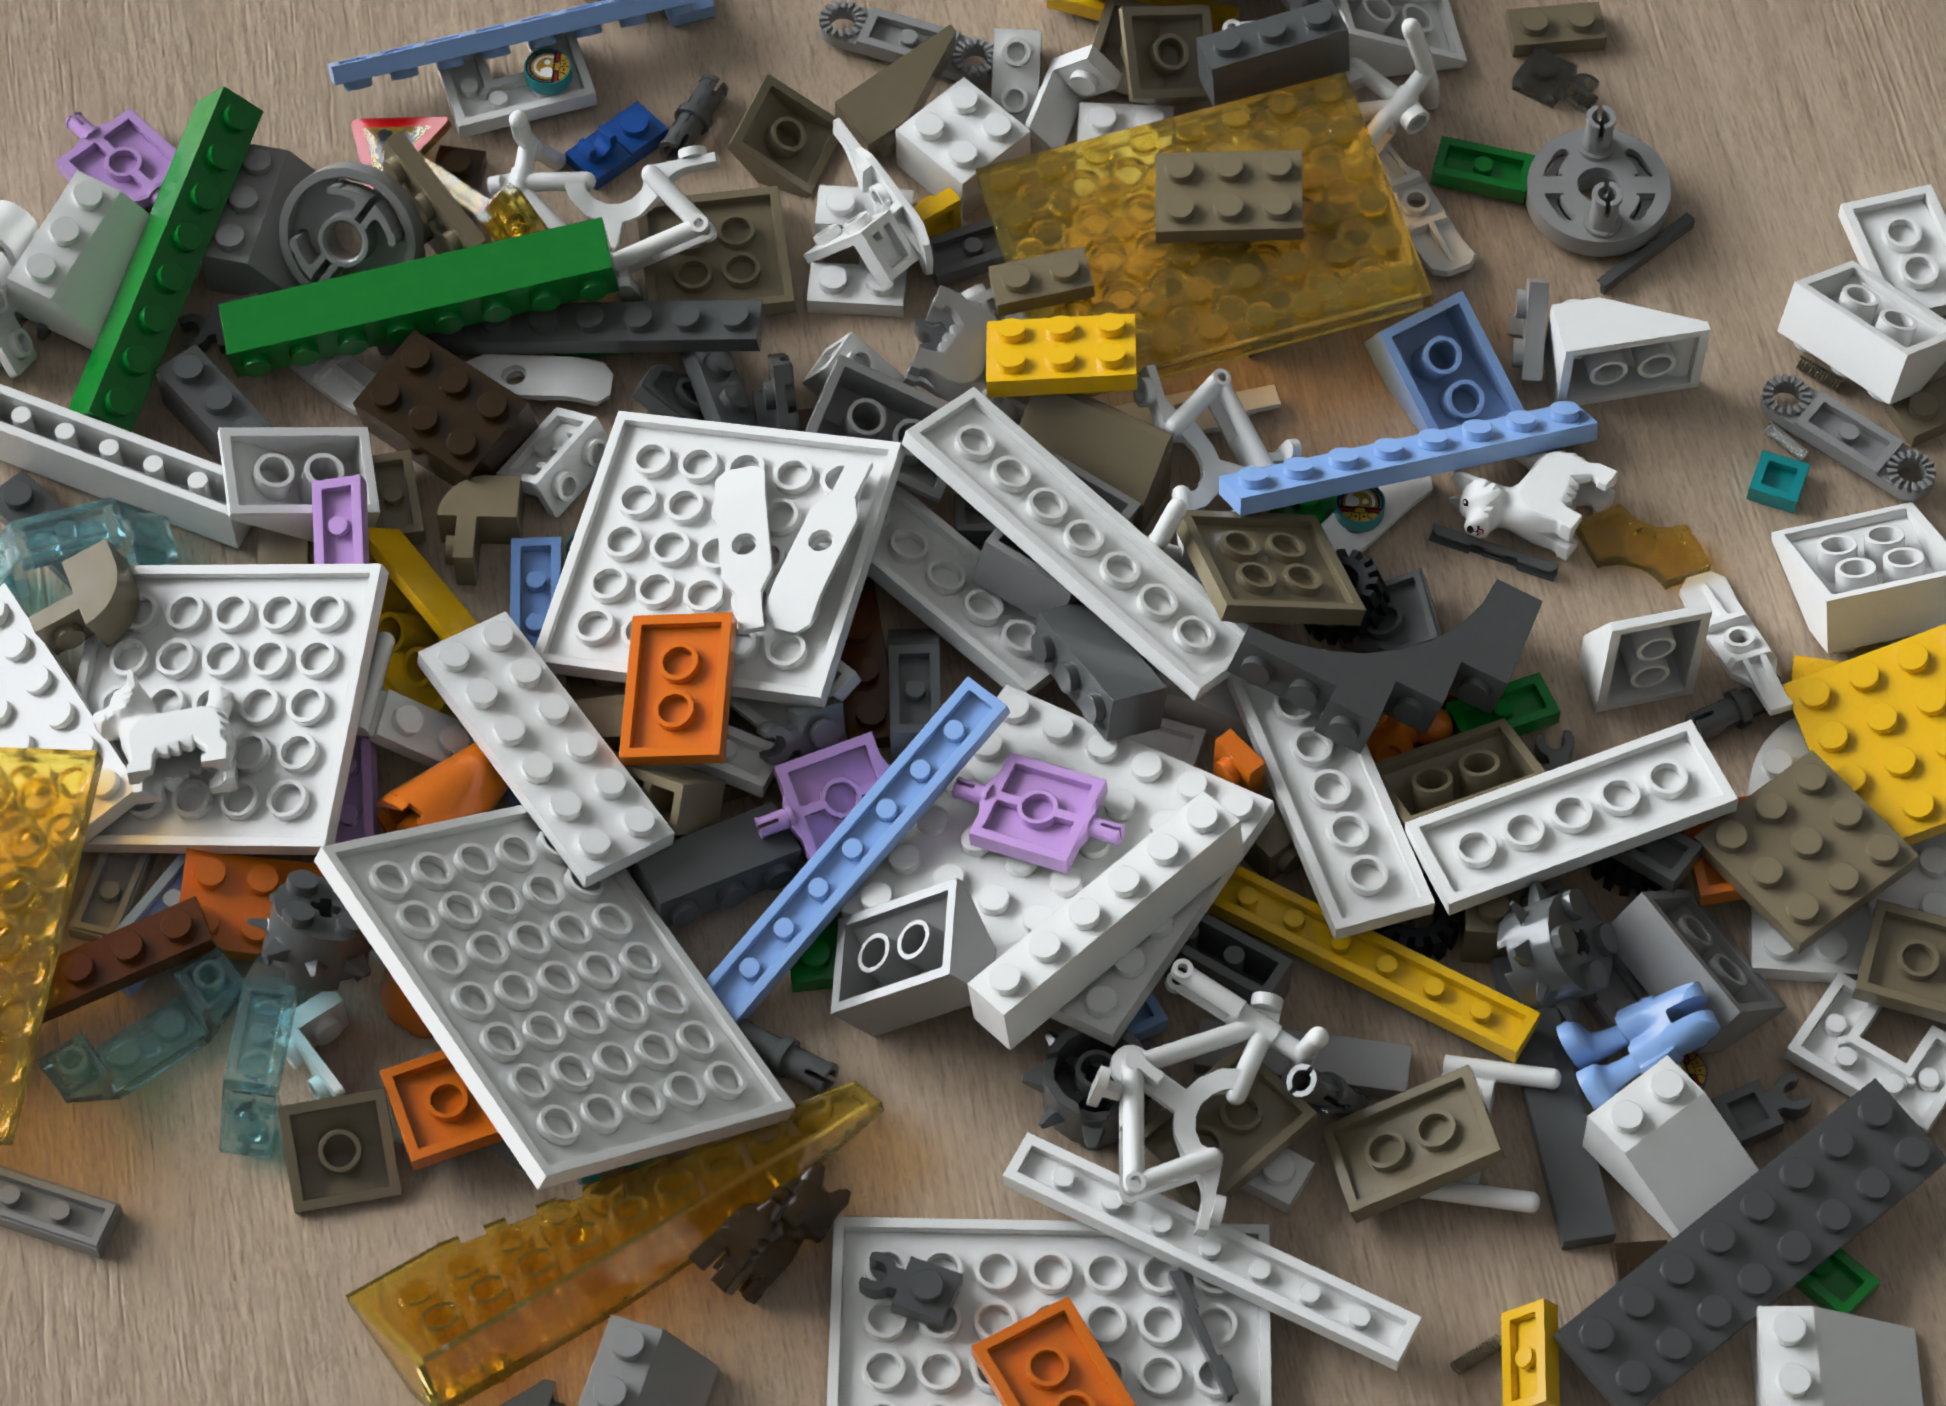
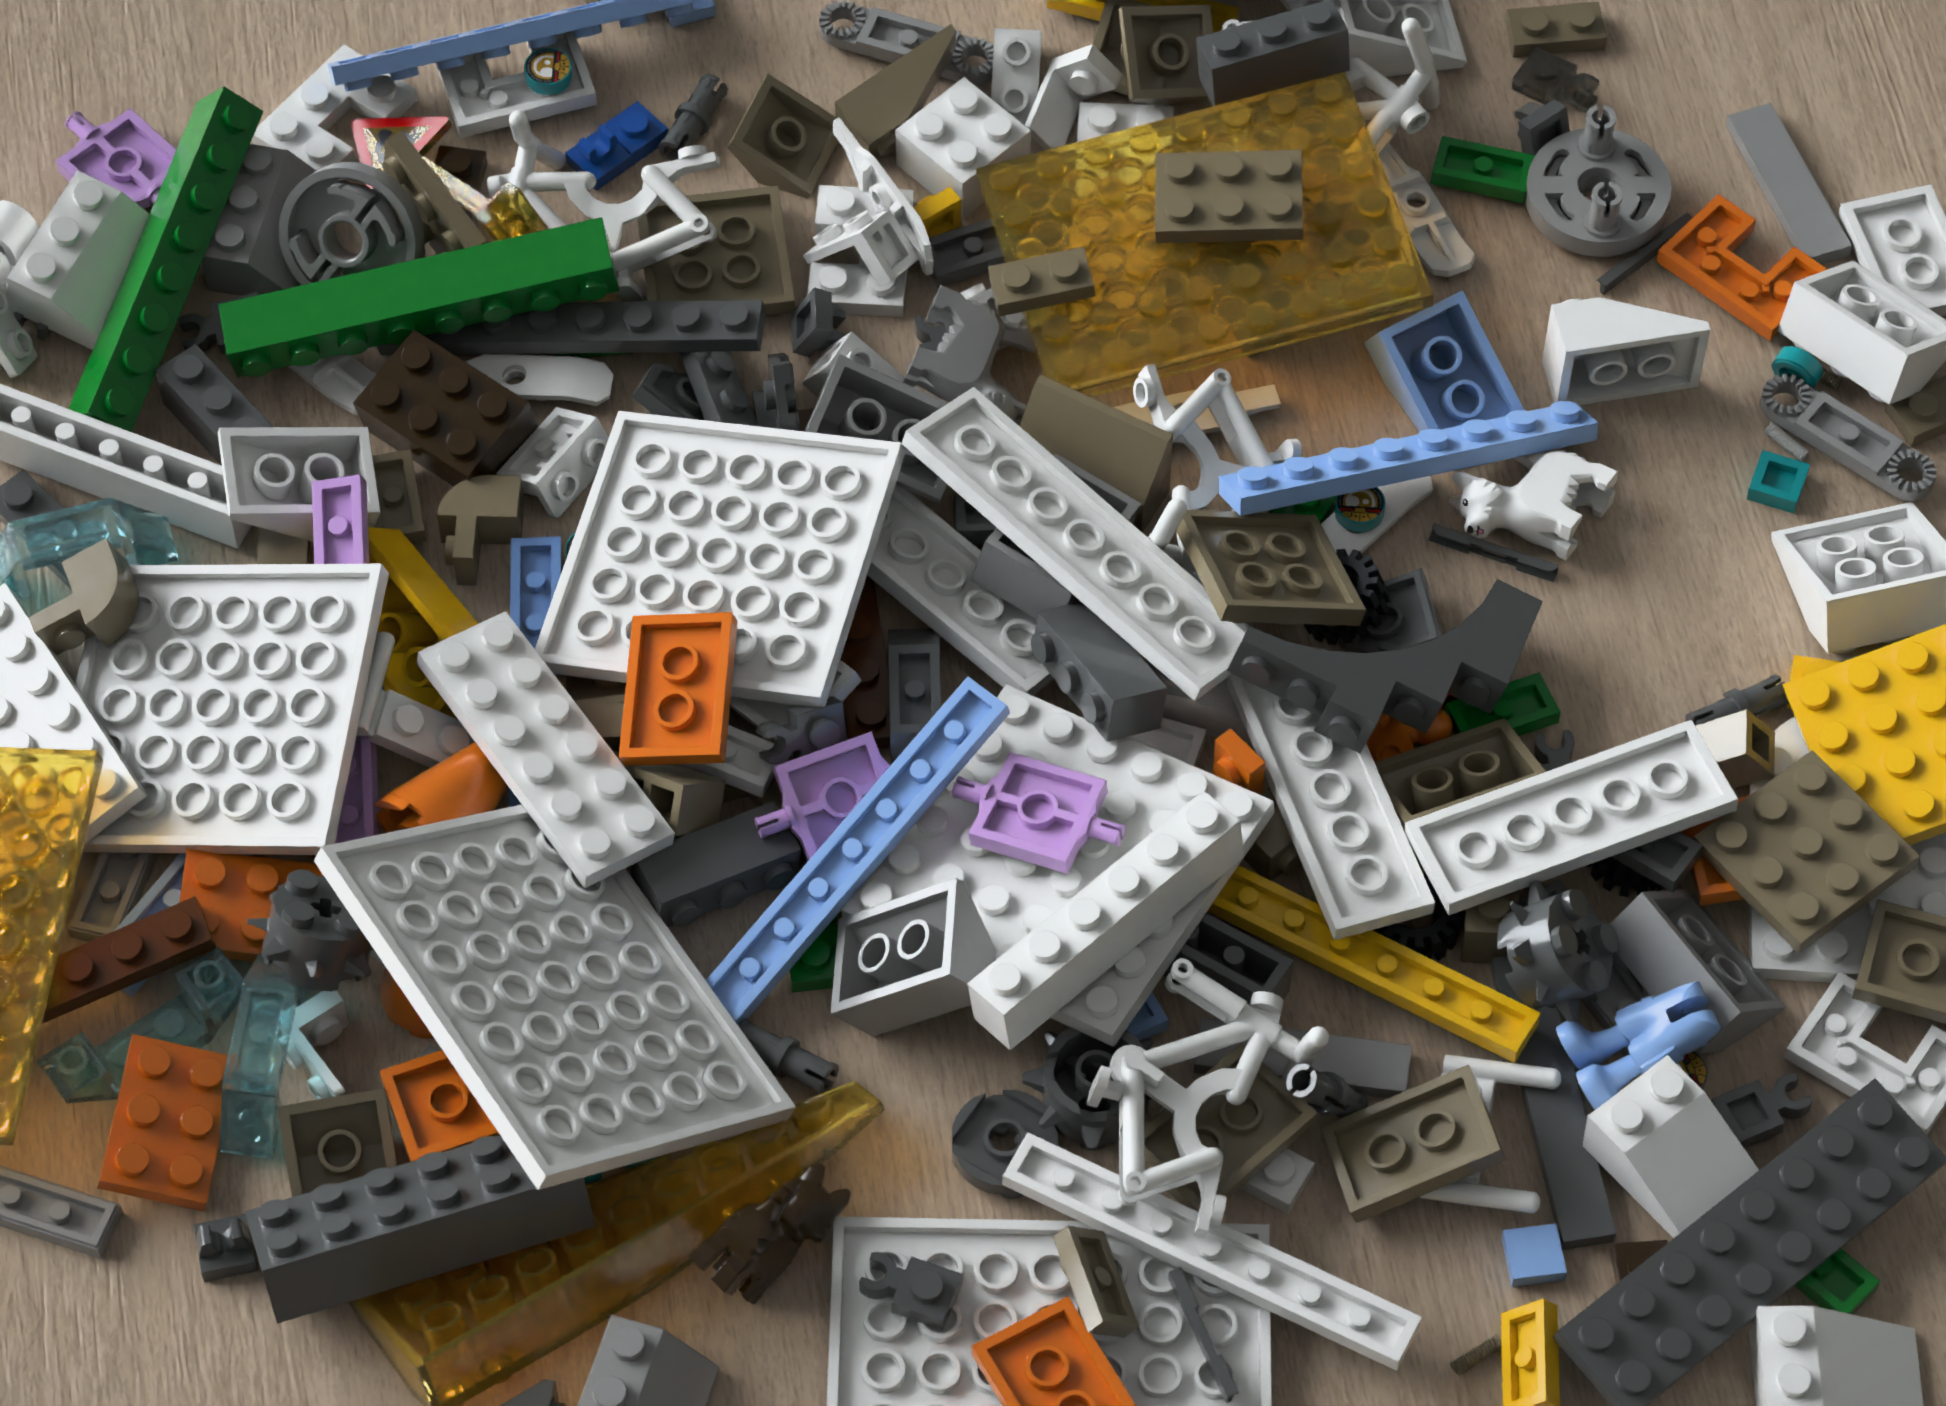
white animal [91,669,238,805] -> none
white piece [715,466,773,635] -> none
white piece [764,456,873,635] -> none
yellow plate [986,313,1138,398] -> none
light grey plate [1507,278,1549,381] -> none
clear yellow tile [1575,504,1711,590] -> none
white slope [1578,604,1712,713] -> none
white piece [1679,571,1794,716] -> none
none -> orange plate [97,1034,238,1211]
none -> dark grey tile [193,1214,258,1282]
none -> dark grey brick [245,1135,596,1324]
none -> white plate [252,44,417,171]
none -> dark grey tile [791,287,847,358]
none -> dark grey plate [952,1090,1058,1199]
none -> dark tan plate [1053,1226,1139,1338]
none -> light blue tile [1501,1223,1567,1287]
none -> dark grey tile [1514,99,1570,155]
none -> orange plate [1656,194,1828,341]
none -> dark tan brick [1695,709,1775,789]
none -> light grey tile [1726,103,1852,264]
none -> teal tile [1772,346,1823,389]

